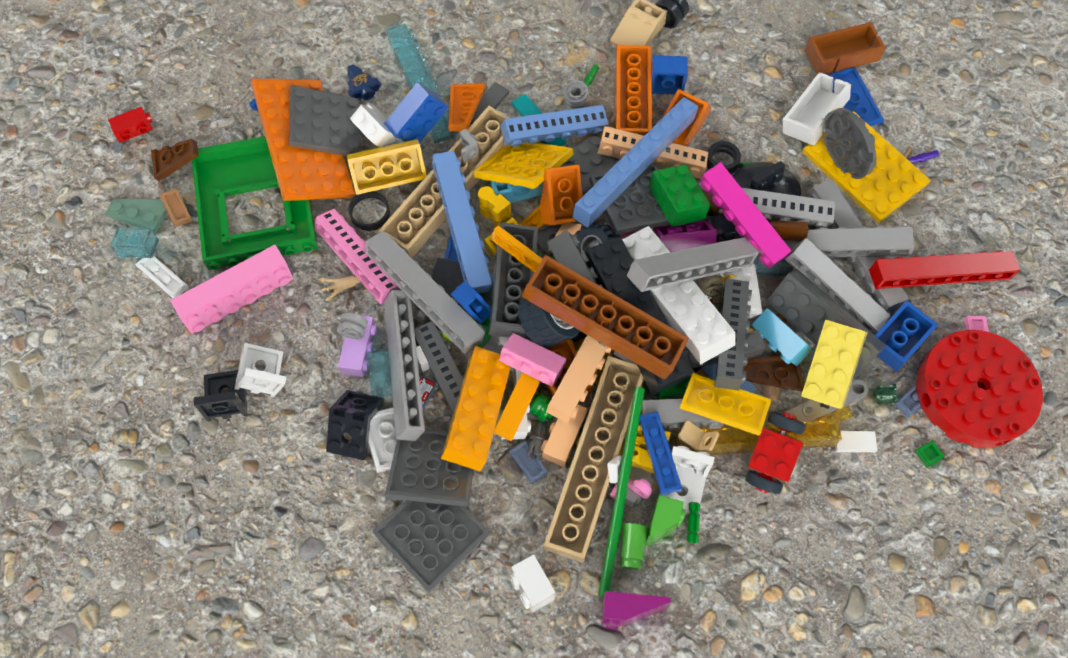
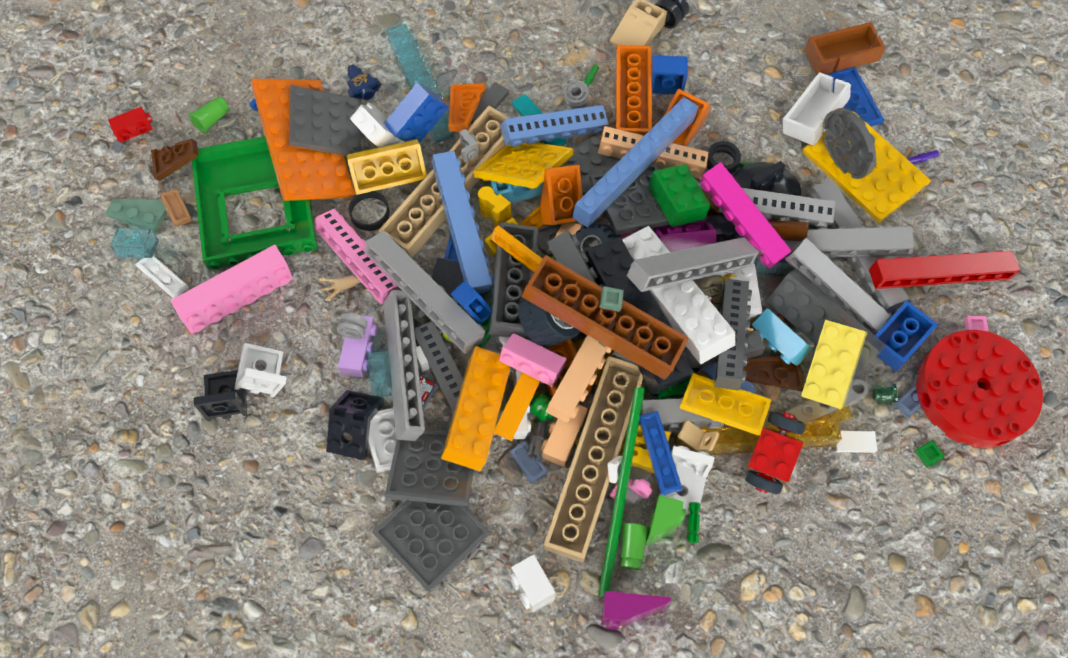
none -> bright green plant [188,97,230,134]
none -> sand green tile [599,286,623,312]

